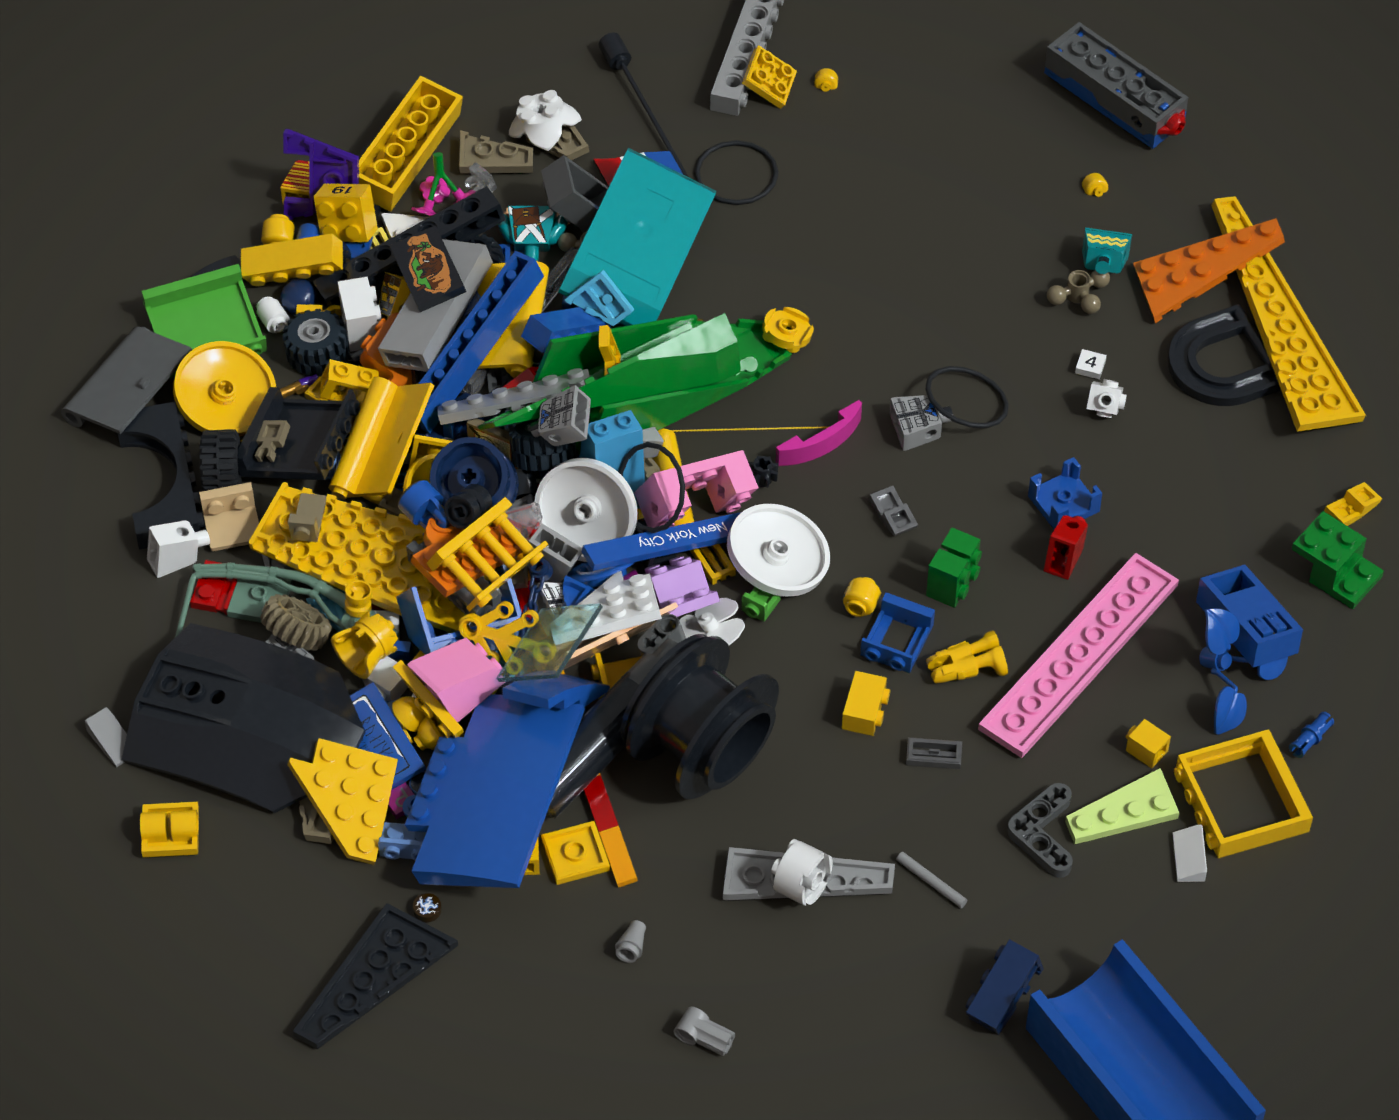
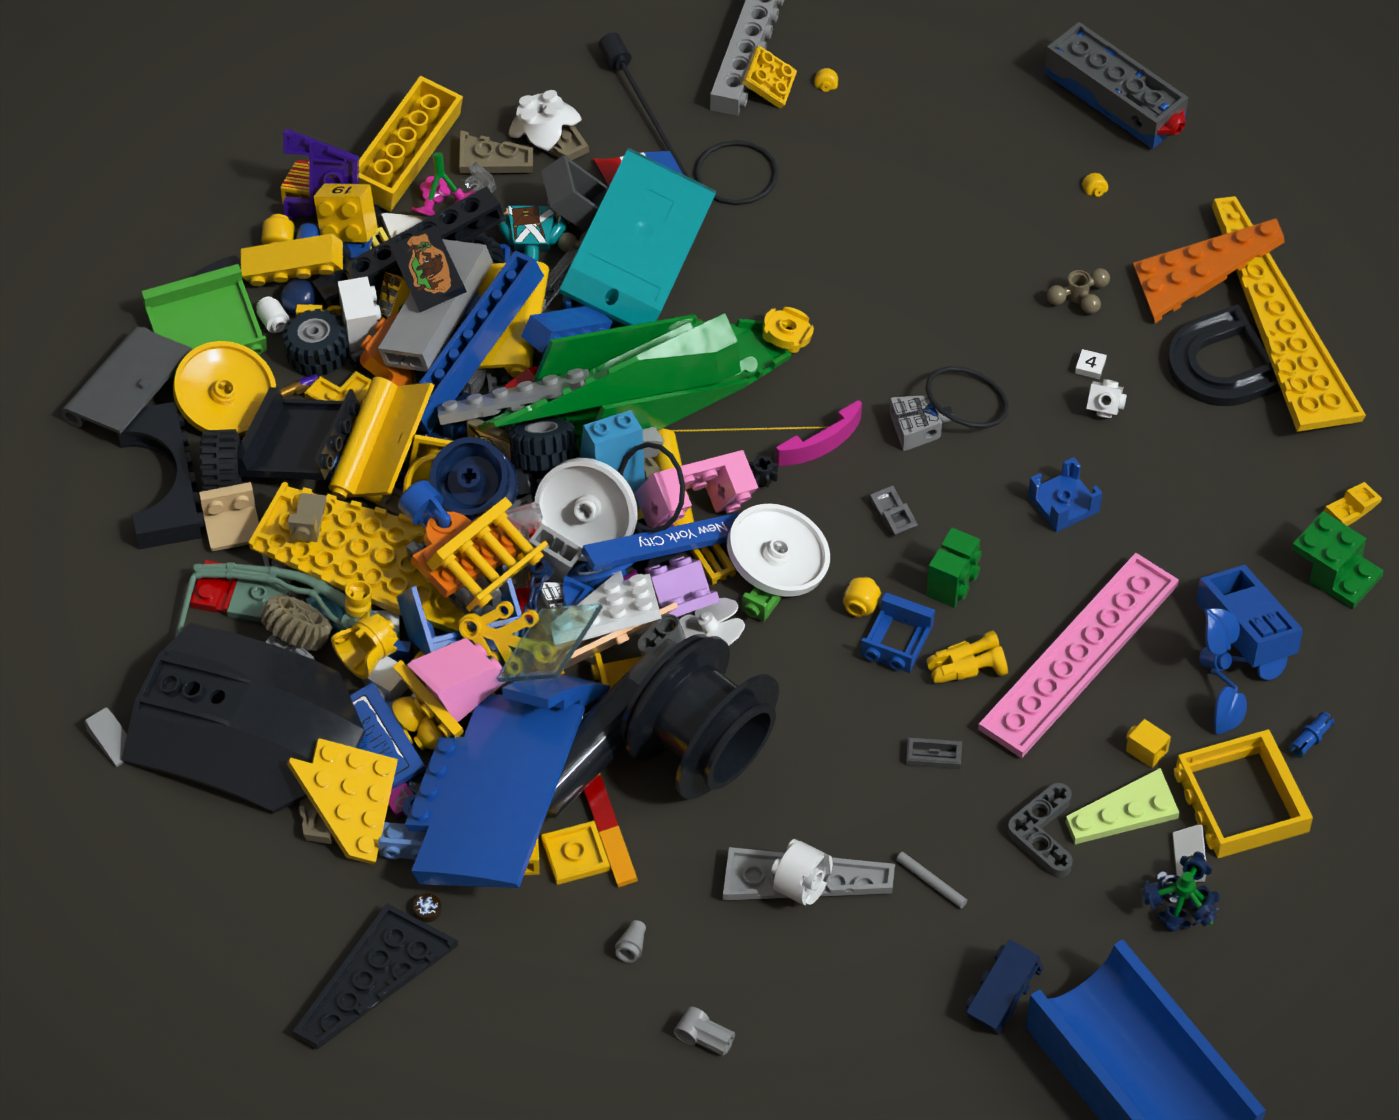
yellow plate [140,802,199,857] -> none
white torso [147,520,210,578] -> none
dark tan plate [255,420,291,462] -> none
yellow bracket [320,359,379,399] -> none
black wheel [444,484,492,529] -> none
light grey torso [530,385,591,446] -> none
medium azure wing [564,270,634,326] -> none
yellow tile [599,325,621,376] -> none
yellow brick [842,671,890,736] -> none
red torso [1044,515,1088,580] -> none
teal torso [1082,227,1132,274] -> none
none -> dark blue plant [1141,851,1221,931]

